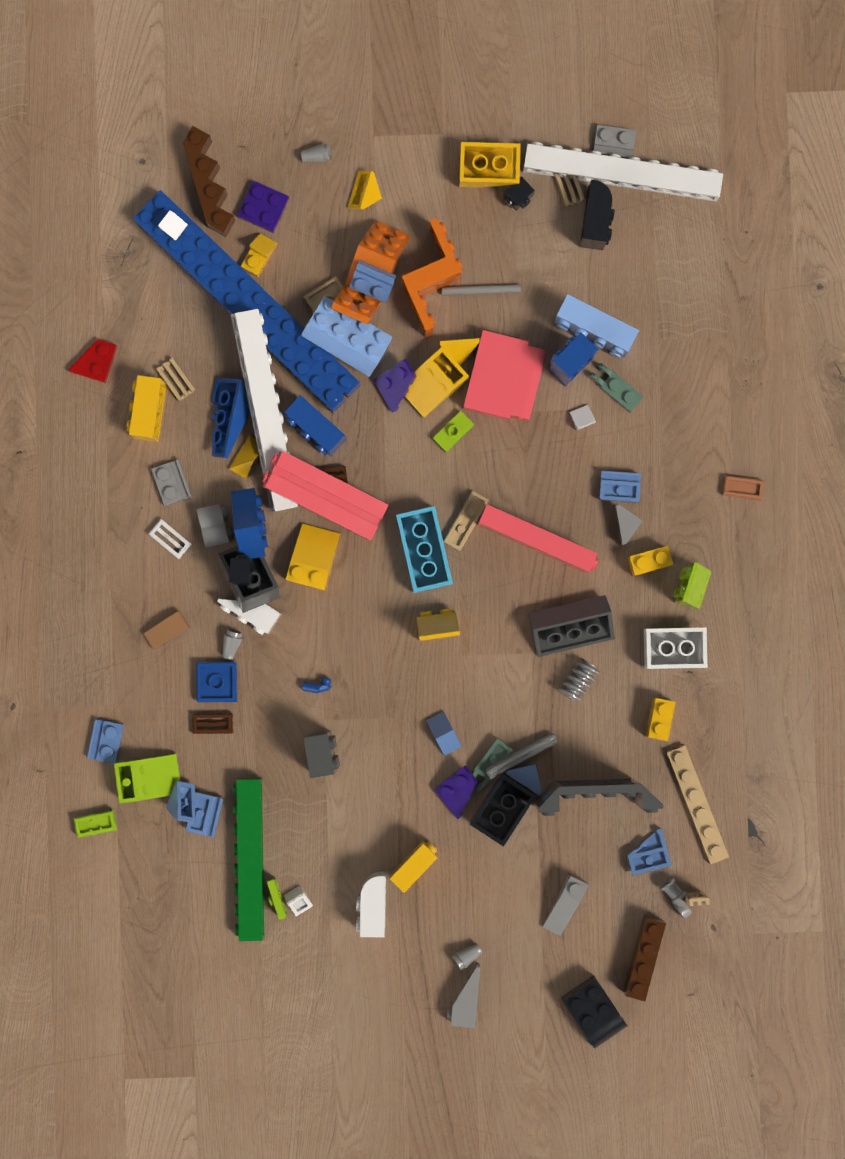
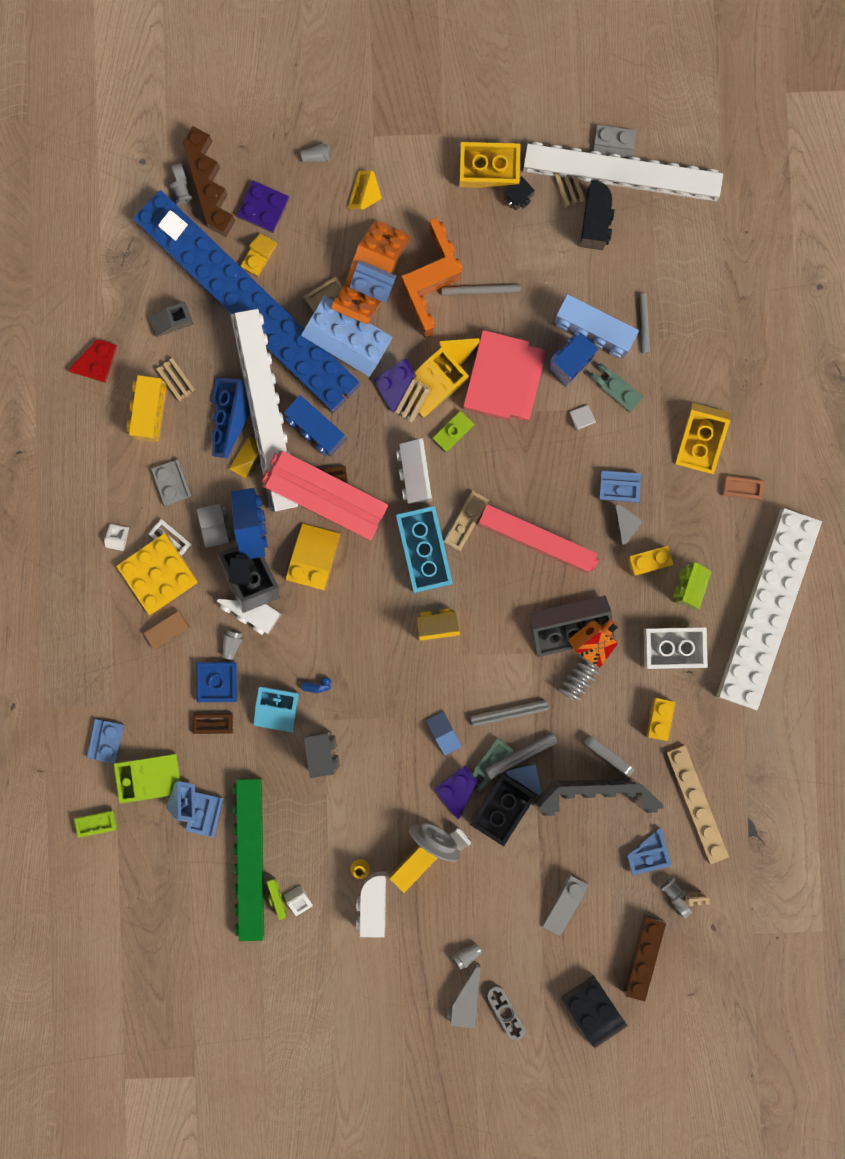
none -> white slope [104,524,129,551]
none -> yellow plate [116,533,199,616]
none -> dark grey slope [150,302,194,337]
none -> light grey connector [170,163,193,205]
none -> medium azure slope [254,686,300,732]
none -> yellow pin [350,859,370,879]
none -> tan tile [395,378,431,423]
none -> white slope [396,439,432,505]
none -> light grey piece [409,823,460,862]
none -> white slope [449,827,471,851]
none -> light grey axle [470,700,548,726]
none -> light grey beam [487,985,525,1041]
none -> orange torso [568,619,618,668]
none -> light grey beam [583,735,635,778]
none -> light grey bar [639,294,650,354]
none -> yellow slope [675,403,731,475]
none -> white brick [716,508,822,710]

